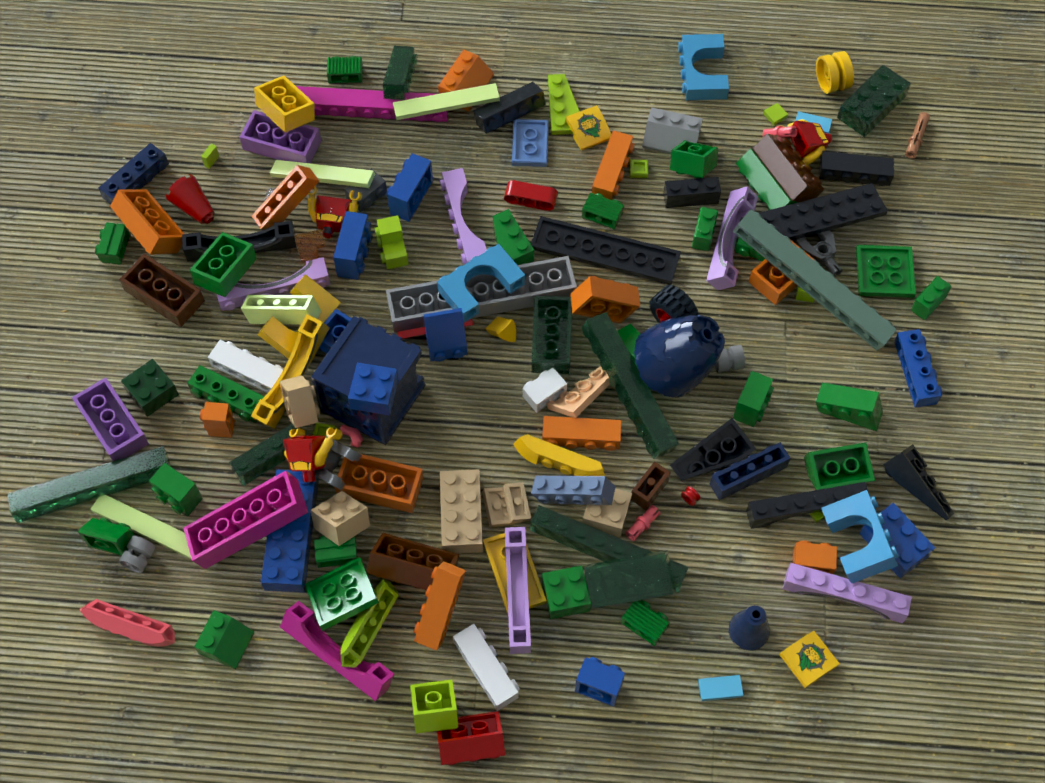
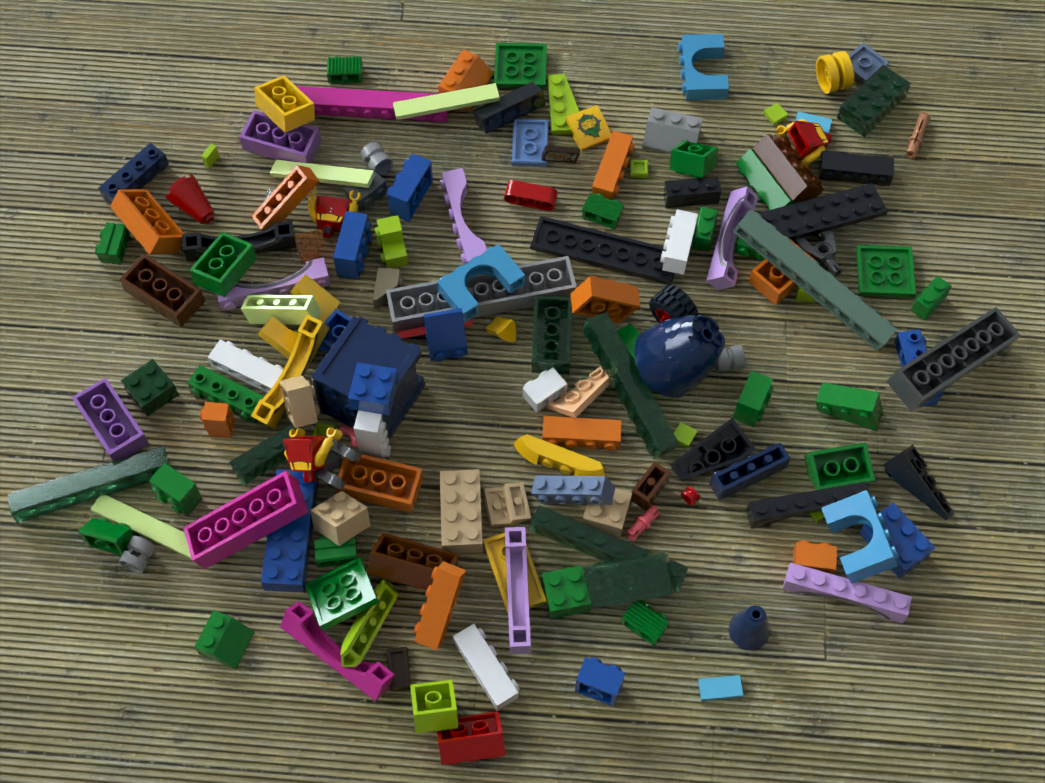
coral brick [79,599,175,647] -> none
clear green brick [383,45,417,100] -> none
green wedge [493,209,534,265] -> none
coral pin [763,126,797,138] -> none
yellow slope [779,631,840,688] -> none
none -> white brick [354,410,391,460]
none -> light grey wheel [360,142,393,175]
none -> dark tan slope [373,268,404,309]
none -> dark brown tile [386,647,411,691]
none -> green plate [494,43,547,89]
none -> tile [541,145,580,163]
none -> white brick [660,209,698,275]
none -> lime tile [671,422,698,449]
none -> sand blue plate [849,43,889,85]
none -> dark grey brick [886,307,1021,412]

